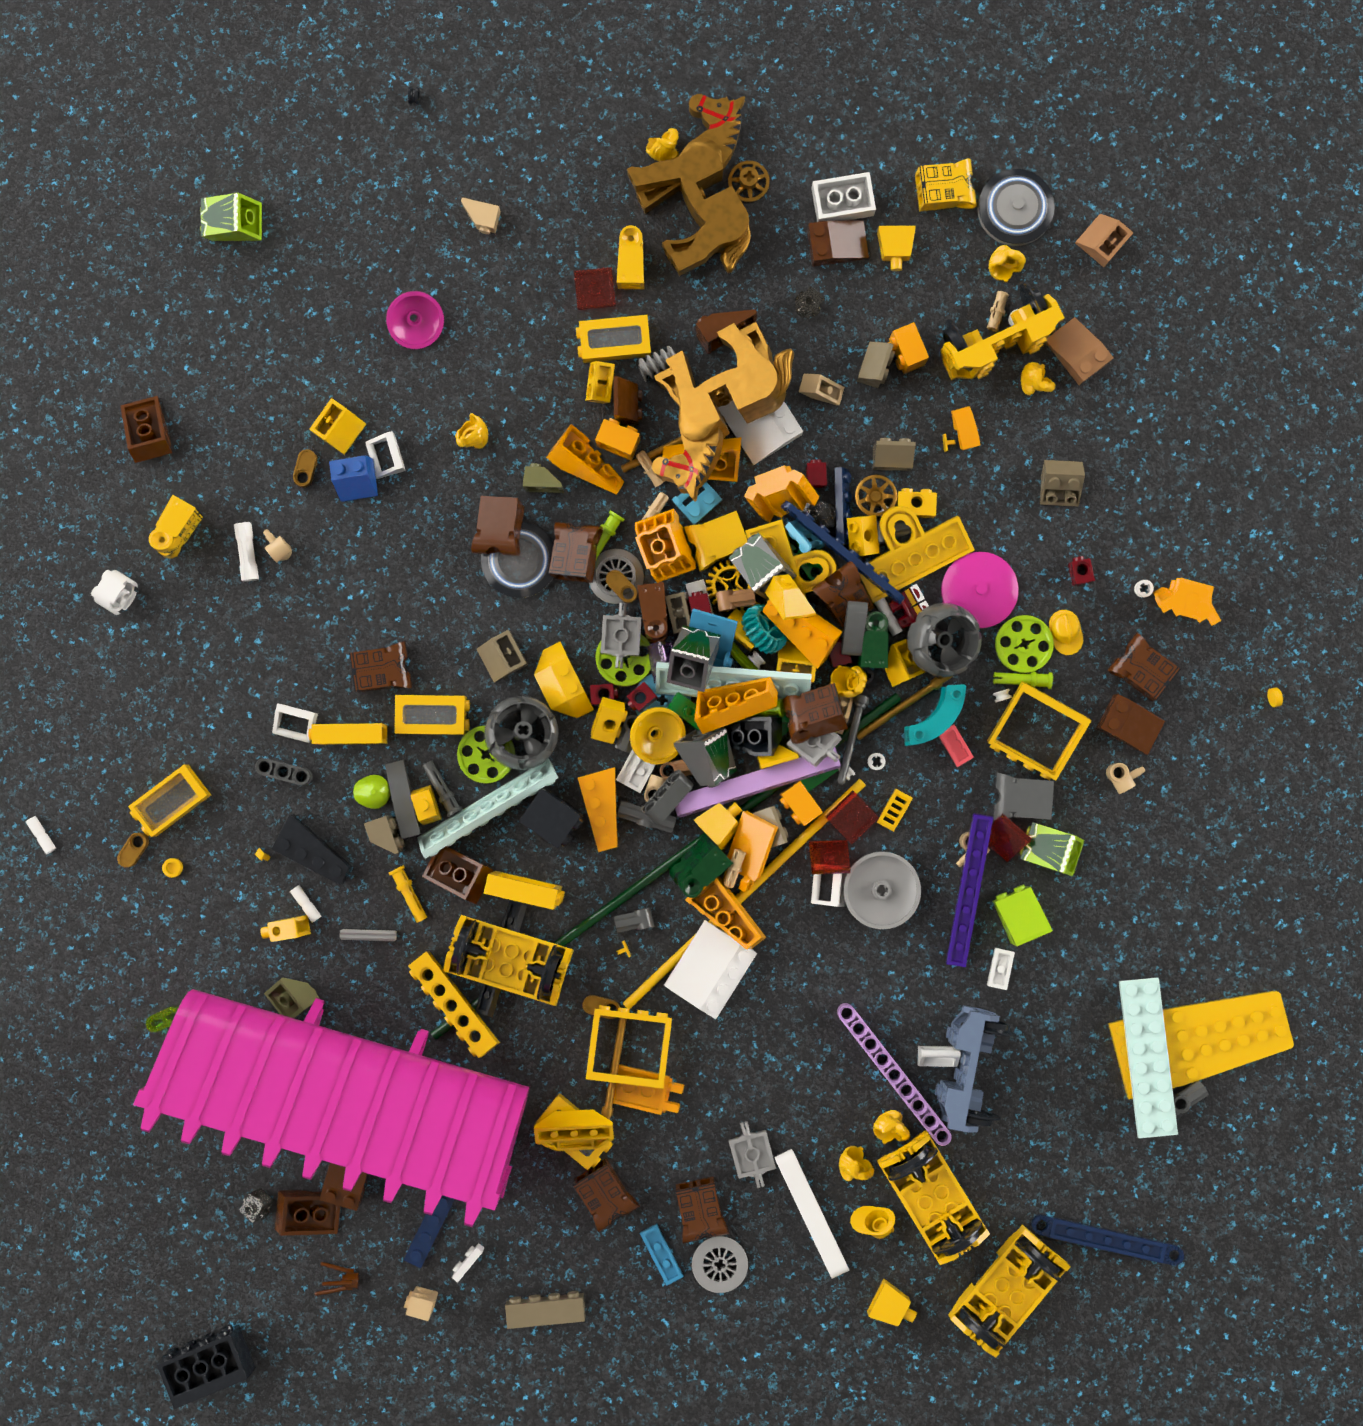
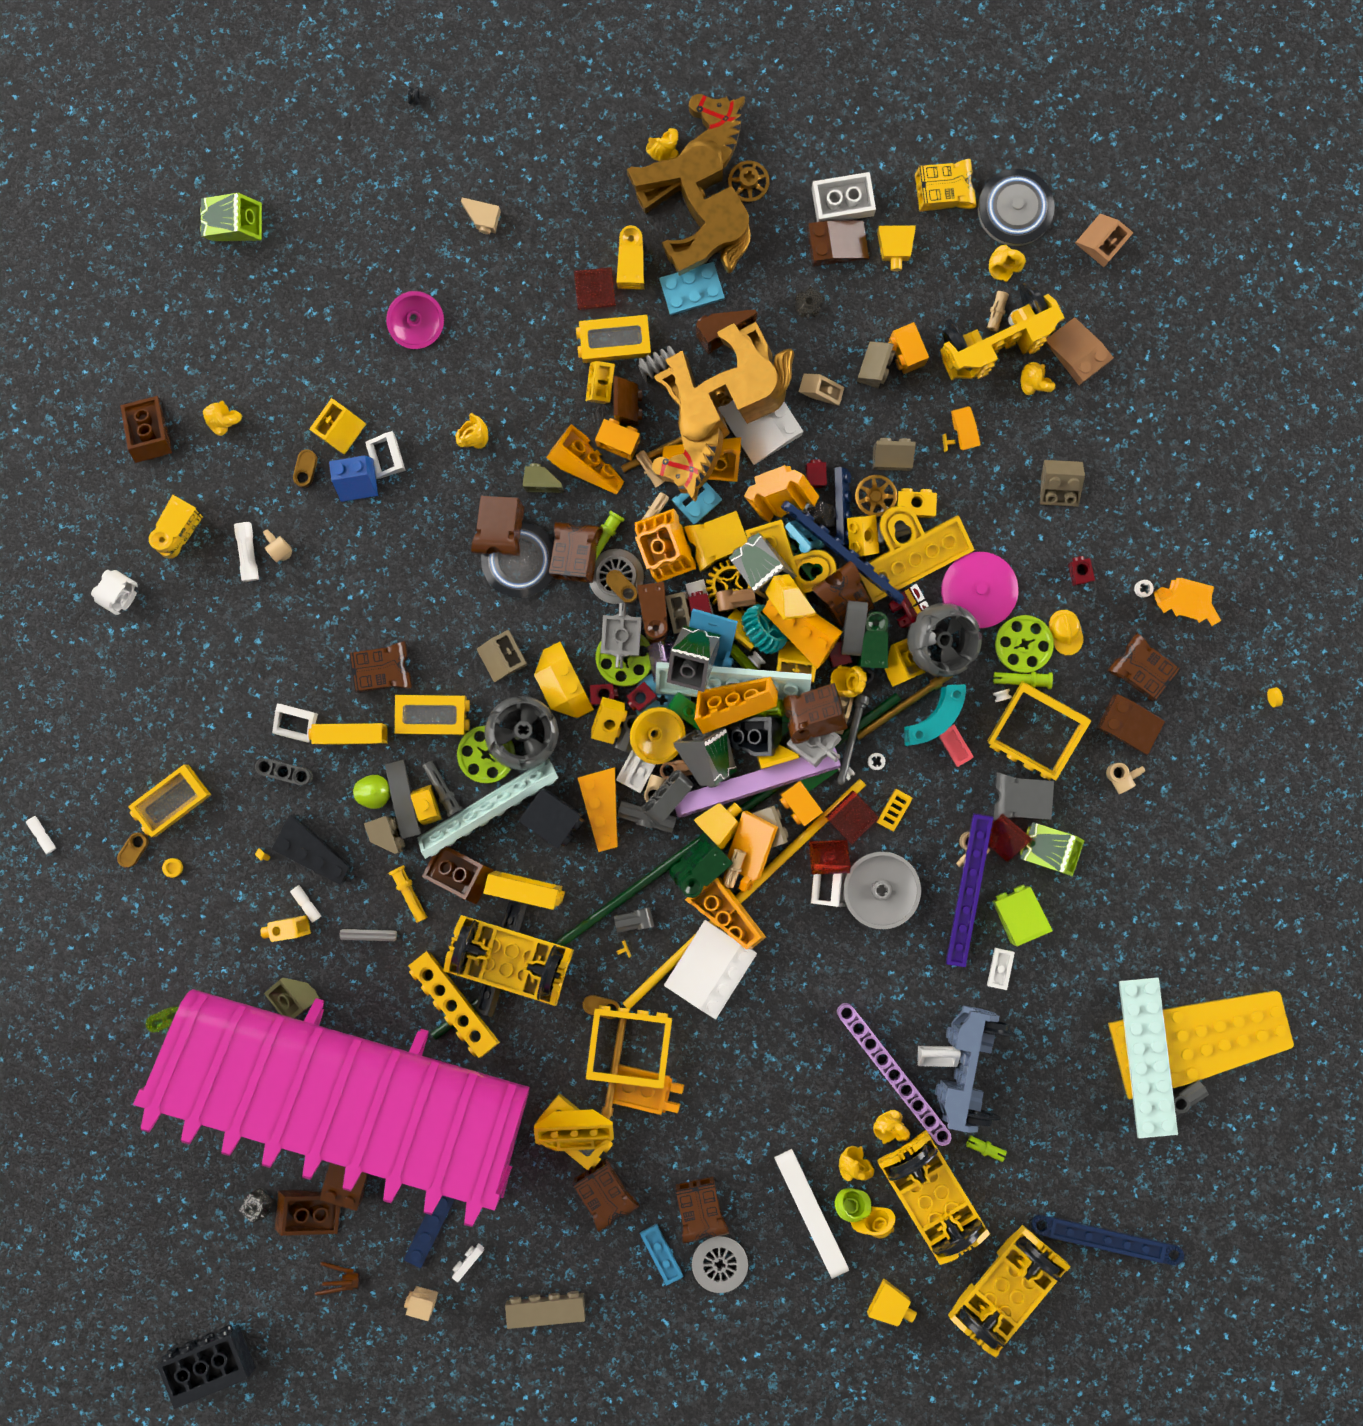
light grey plate [729,1121,776,1188] -> none
white piece [875,598,903,636] -> none
none -> yellow hair [203,401,242,436]
none -> medium azure plate [659,262,725,316]
none -> lime hat [835,1188,872,1222]
none -> lime pin [966,1135,1007,1162]

